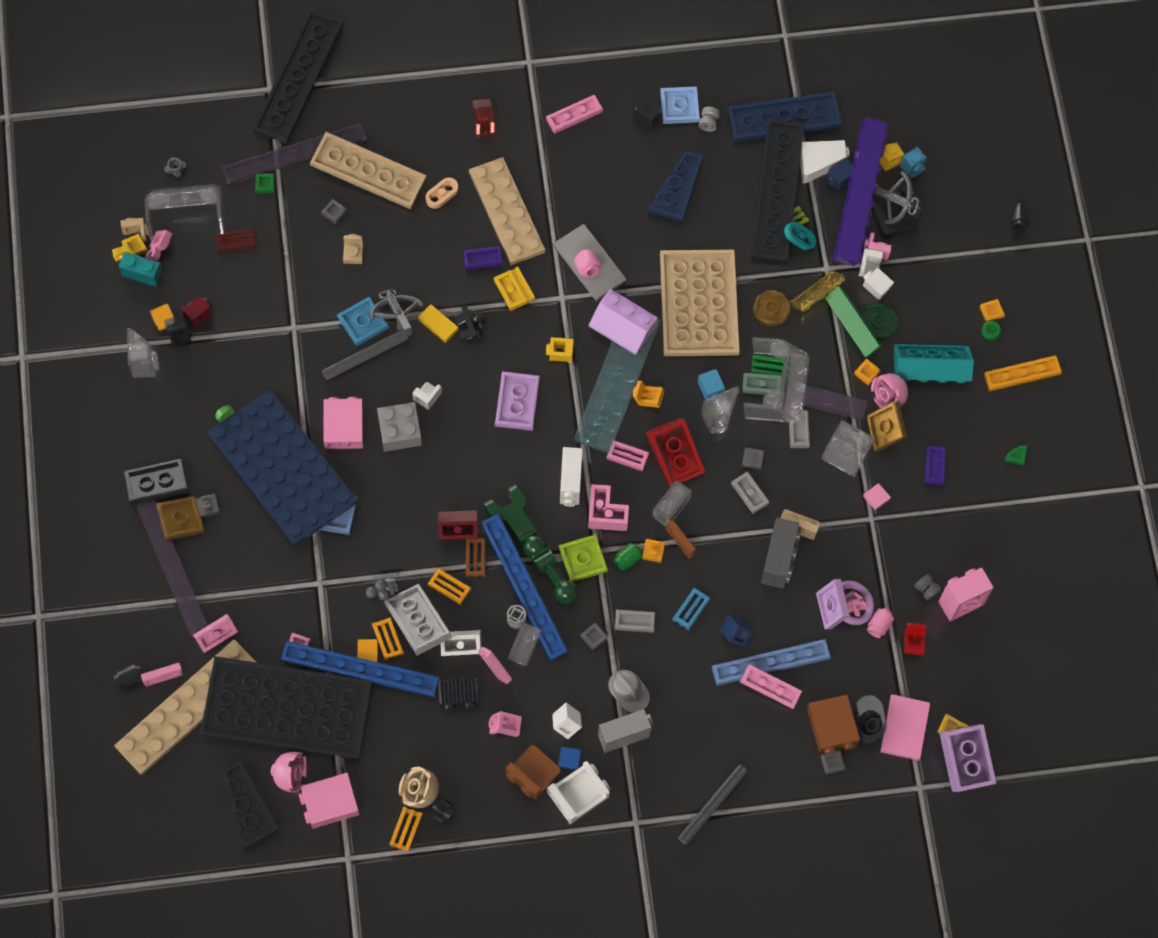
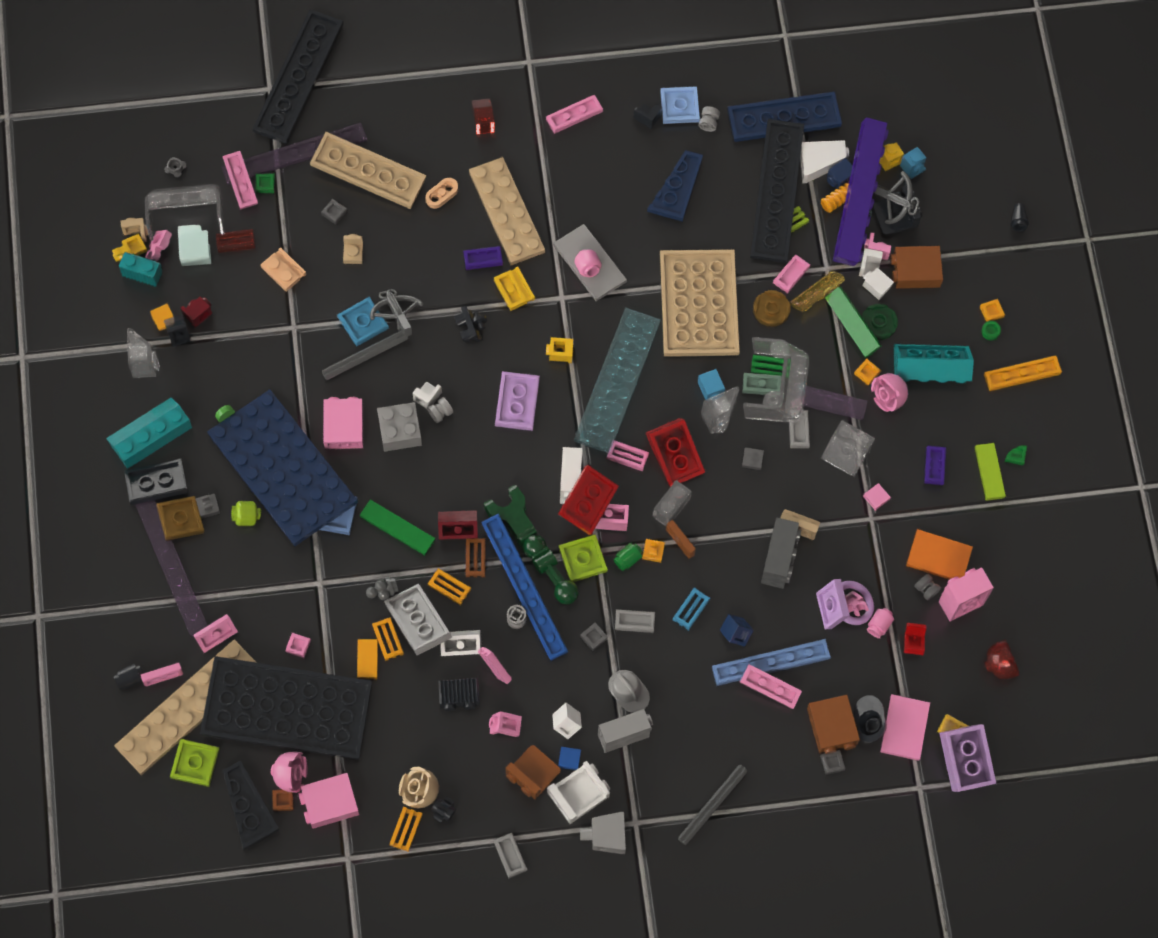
blue tile [281,641,440,697] -> none
yellow tile [418,304,459,343] -> none
clear plate [508,622,542,666] -> none
lavender slope [589,289,657,355] -> none
light orange bracket [633,381,665,408] -> none
light grey plate [731,472,769,514] -> none
teal plate [784,222,816,250] -> none
pearl gold tile [867,401,907,451] -> none
none -> teal slope [106,398,192,469]
none -> lime tile [170,739,220,787]
none -> light aqua piece [178,225,211,266]
none -> bright pink plate [222,151,258,210]
none -> lime head [231,501,261,526]
none -> light nougat plate [261,247,306,292]
none -> dark orange tile [272,790,294,811]
none -> green tile [360,499,435,556]
none -> light grey wheel [427,397,453,423]
none -> light grey tile [493,833,527,879]
none -> red tile [558,465,619,535]
none -> light grey torso [580,812,626,854]
none -> bright pink tile [773,254,810,294]
none -> light orange piece [821,181,849,213]
none -> dark orange brick [890,246,943,288]
none -> orange tile [906,529,973,580]
none -> lime tile [975,443,1006,501]
none -> clear red cylinder [984,639,1019,680]

